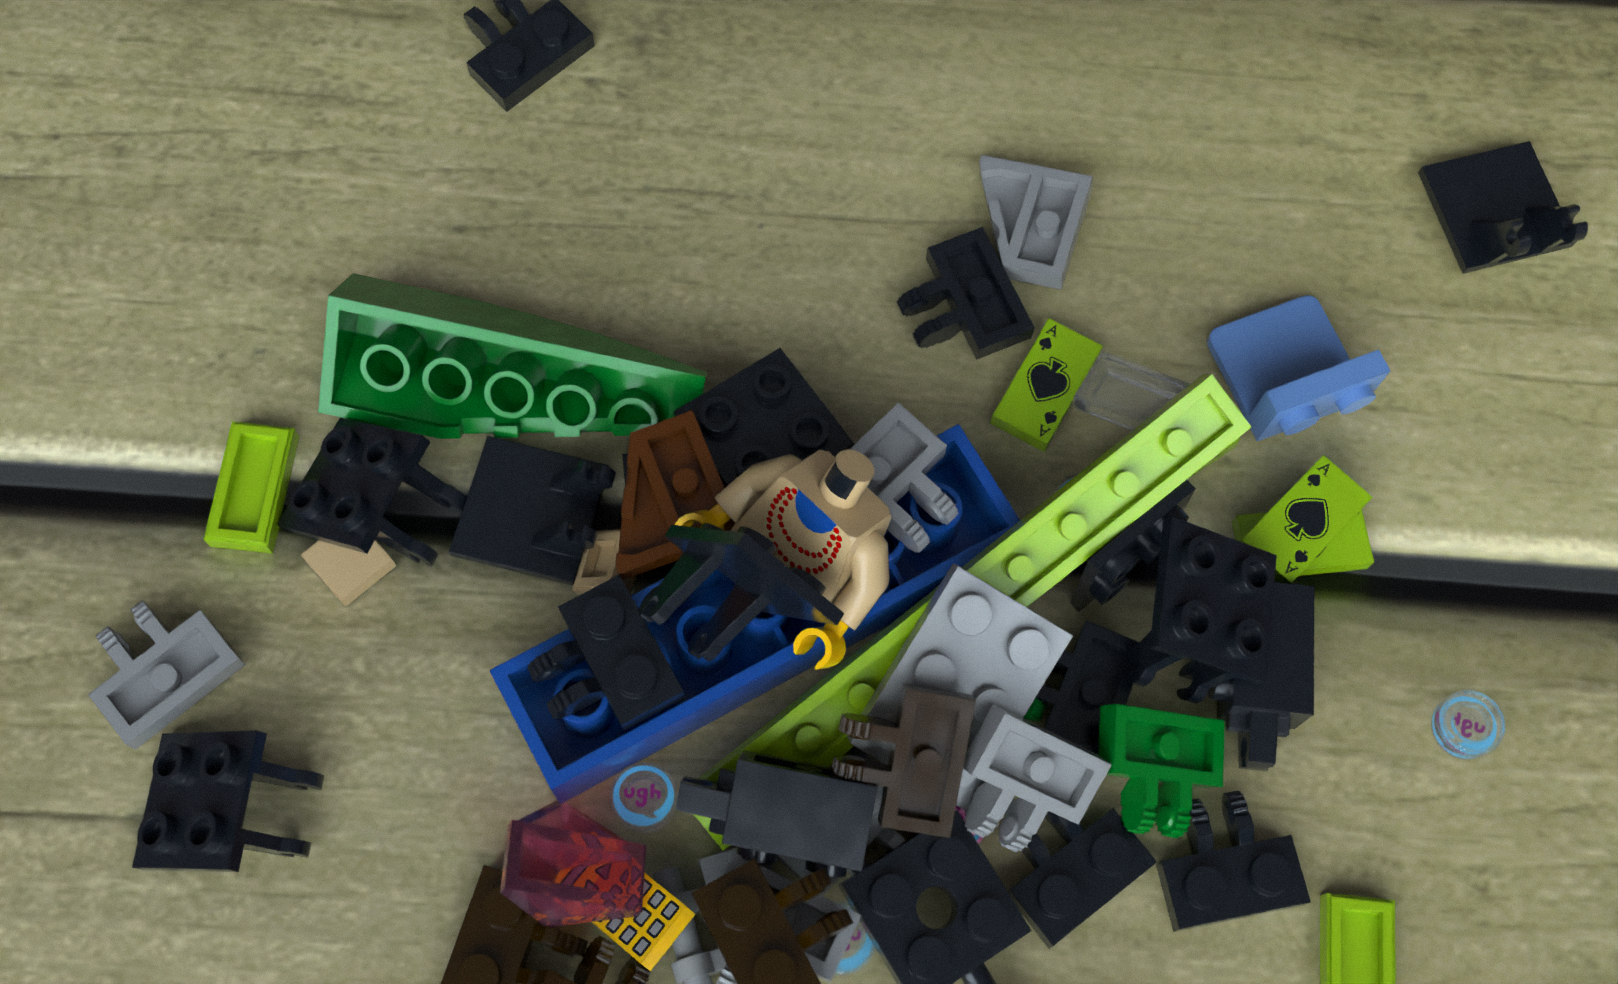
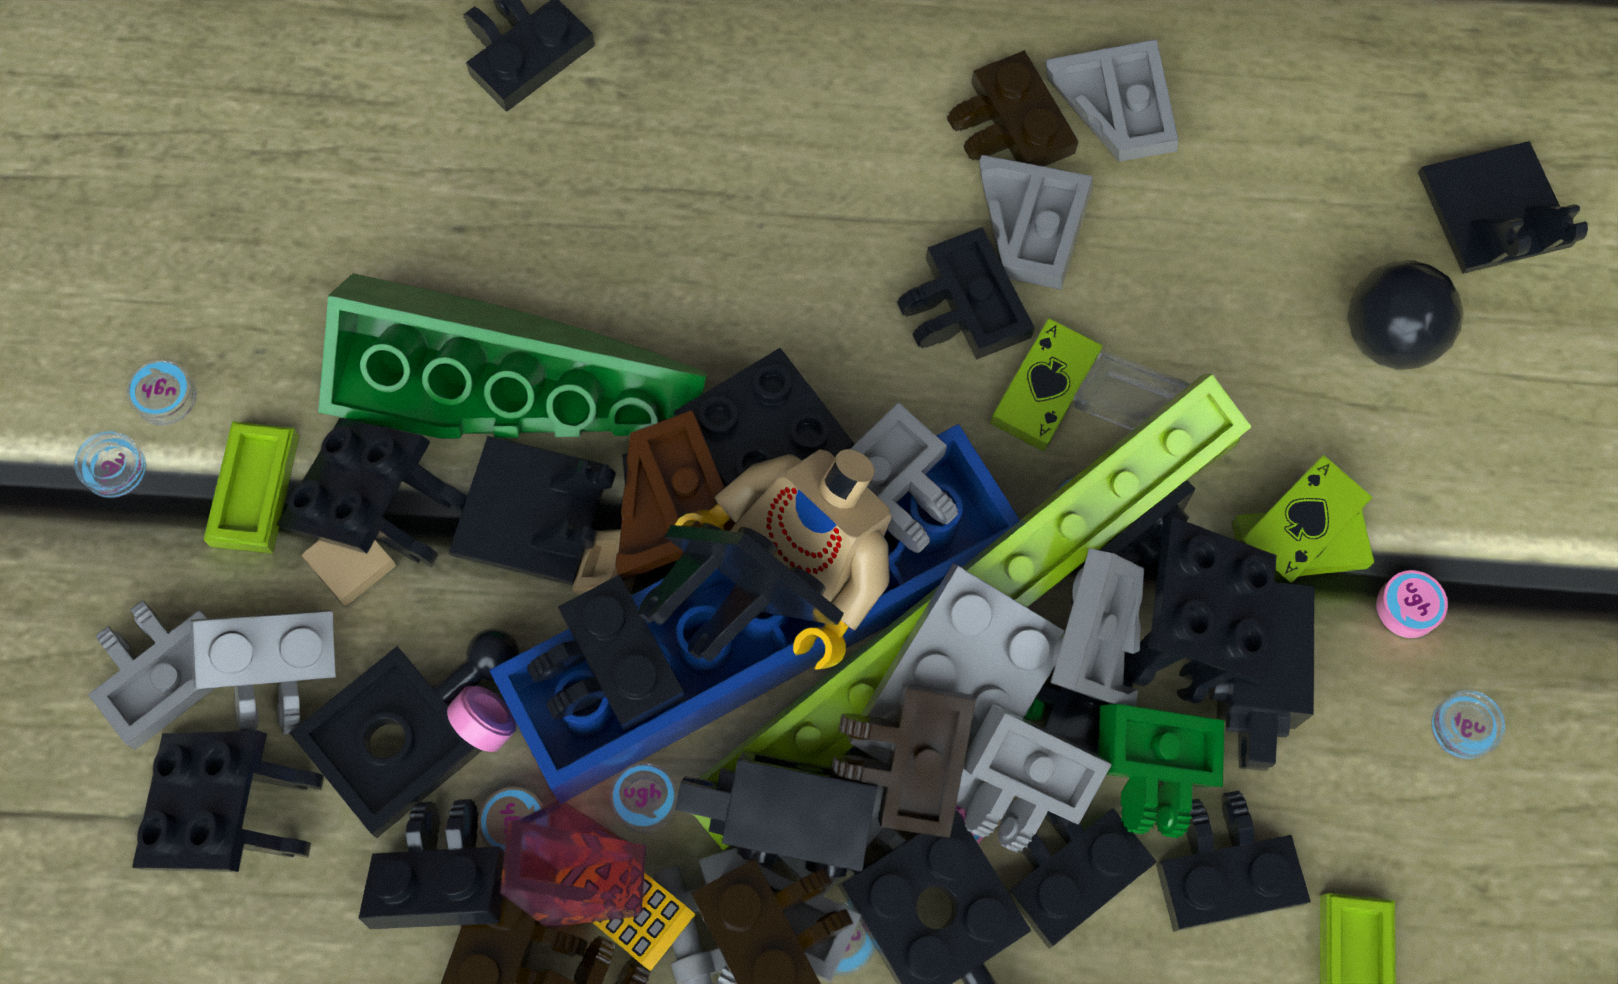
medium blue bracket [1207,295,1390,442] -> none
none -> clear tile [74,431,146,498]
none -> clear tile [126,359,197,425]
none -> light grey hinge [191,610,336,735]
none -> black plate [289,628,520,838]
none -> black hinge [358,799,510,929]
none -> bright pink tile [447,686,516,752]
none -> dark tan tile [478,787,549,858]
none -> dark brown hinge [947,50,1079,167]
none -> light grey wing [1046,39,1178,162]
none -> light grey wing [1051,548,1144,706]
none -> black piece [1347,260,1464,370]
none -> bright pink tile [1376,570,1448,638]

